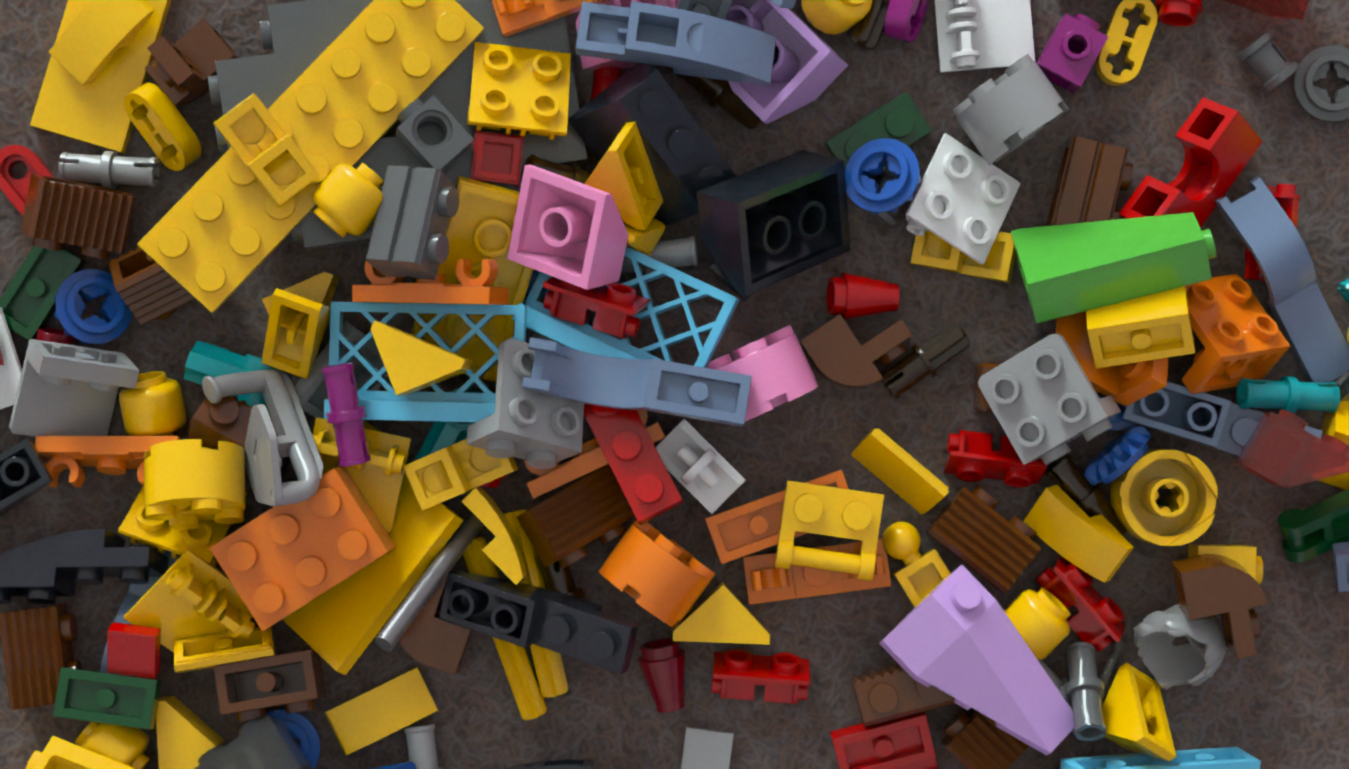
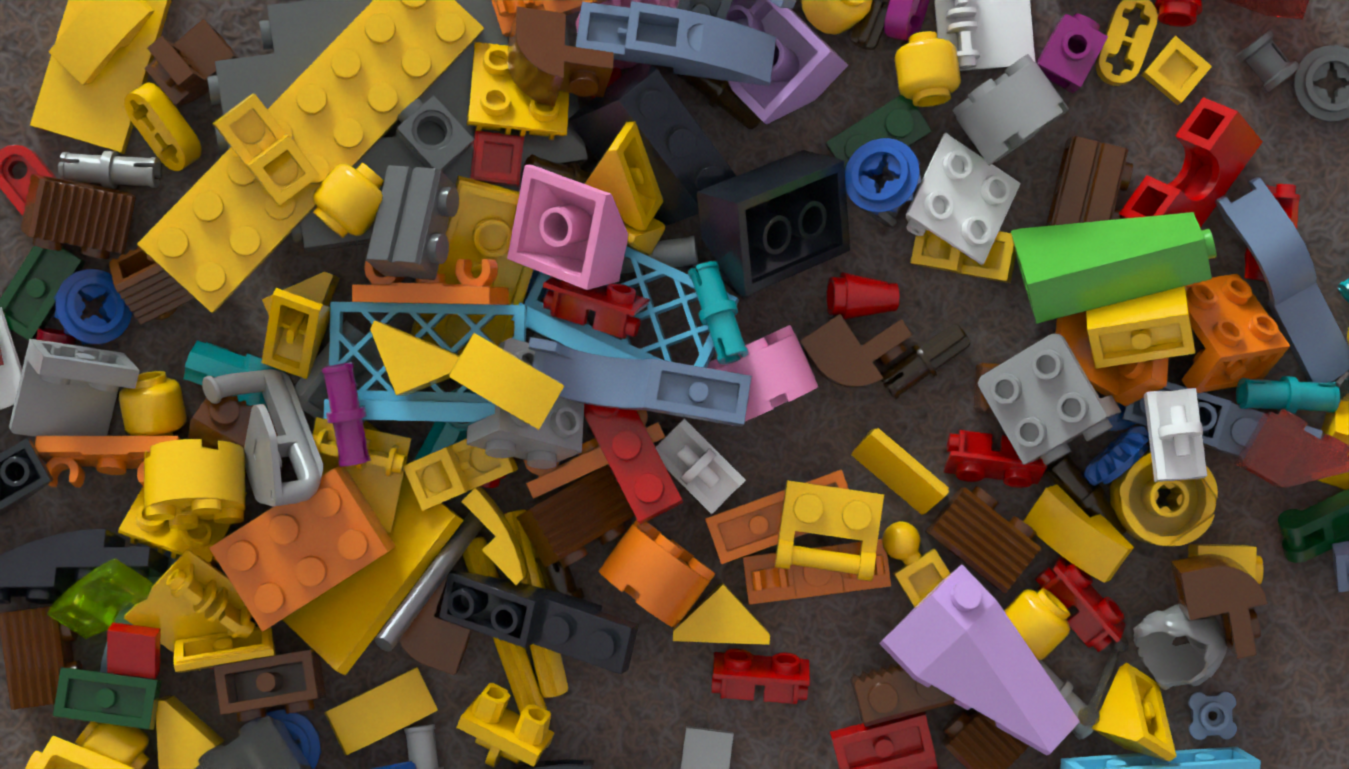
dark red cone [638,638,685,713] -> none
dark grey pin [1064,642,1106,741] -> none
none -> clear neon green slope [47,558,153,639]
none -> yellow slope [449,333,564,430]
none -> yellow hips [456,683,555,768]
none -> reddish brown brick [508,6,614,106]
none -> teal pin [688,261,749,364]
none -> yellow head [894,31,961,107]
none -> yellow plate [1141,36,1212,106]
none -> white hips [1144,388,1207,482]
none -> sand blue plate [1188,691,1237,740]

